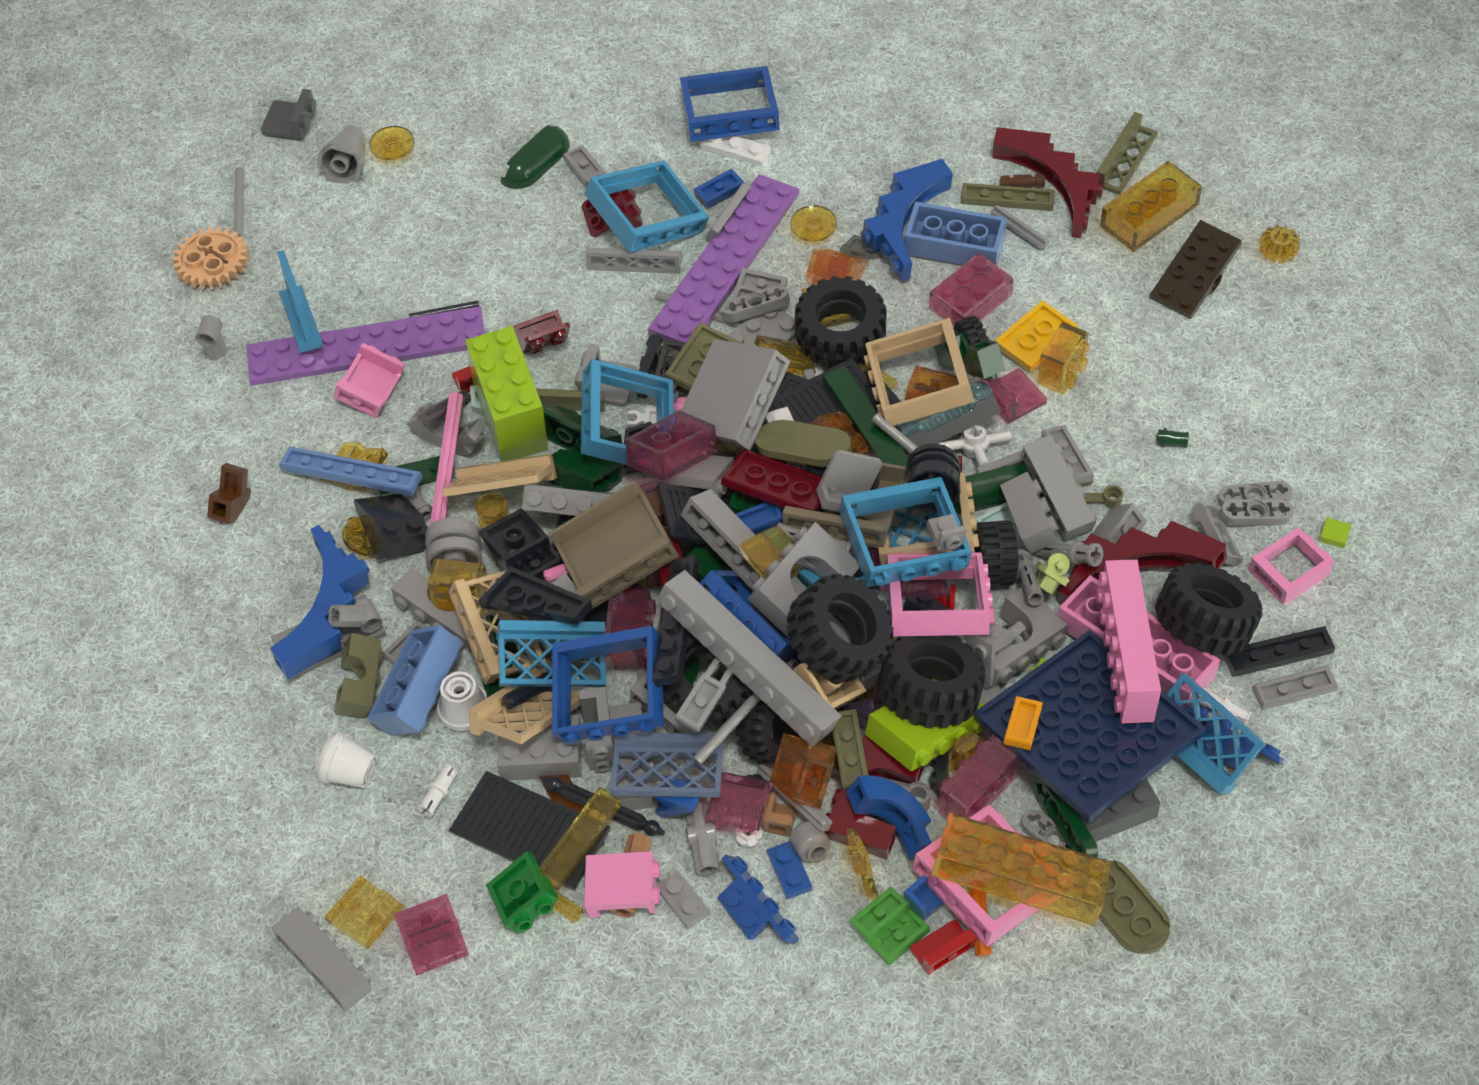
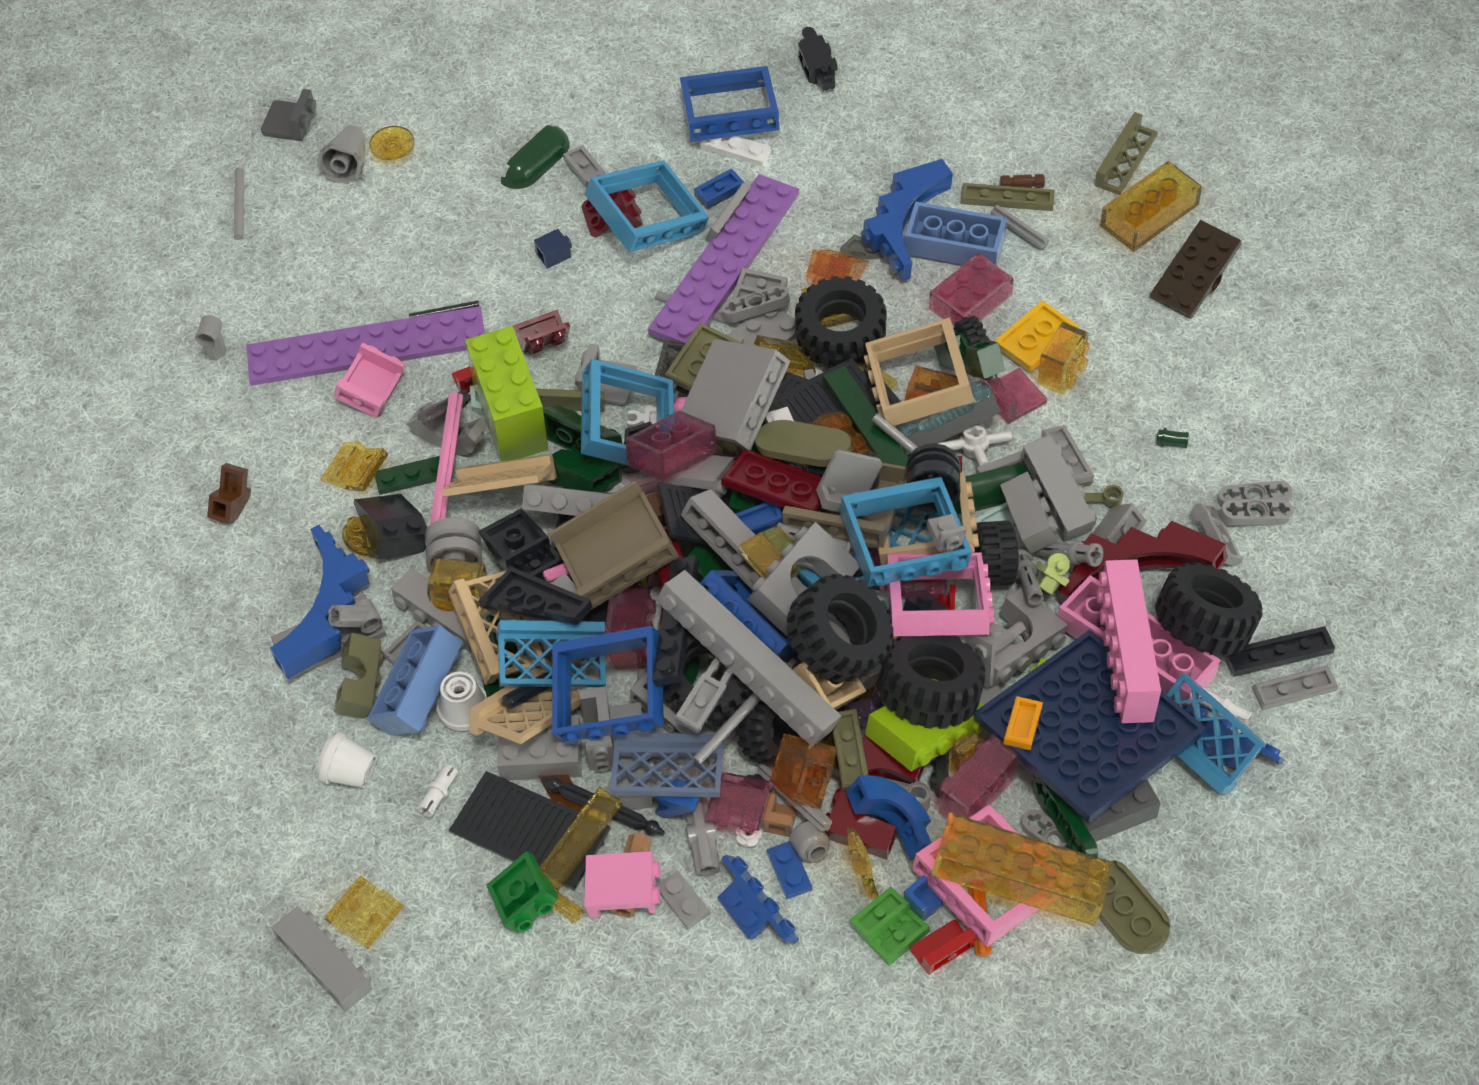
light nougat gear [172,226,249,290] -> none
dark azure fence [277,250,323,353] -> none
medium blue tile [279,446,422,496] -> none
clear pink slope [394,894,469,976] -> none
light grey pin [406,490,432,521] -> none
clear yellow wheel [475,492,510,530] -> none
light grey fence [586,248,682,274] -> none
black hinge [636,334,665,399] -> none
clear yellow dish [790,205,837,242] -> none
dark red arch [992,127,1104,238] -> none
bright pink window [1249,527,1334,606] -> none
clear yellow gear [1259,224,1300,264] -> none
lime tile [1319,517,1352,549] -> none
none -> dark blue brick [534,229,572,269]
none -> black hinge [798,26,838,91]

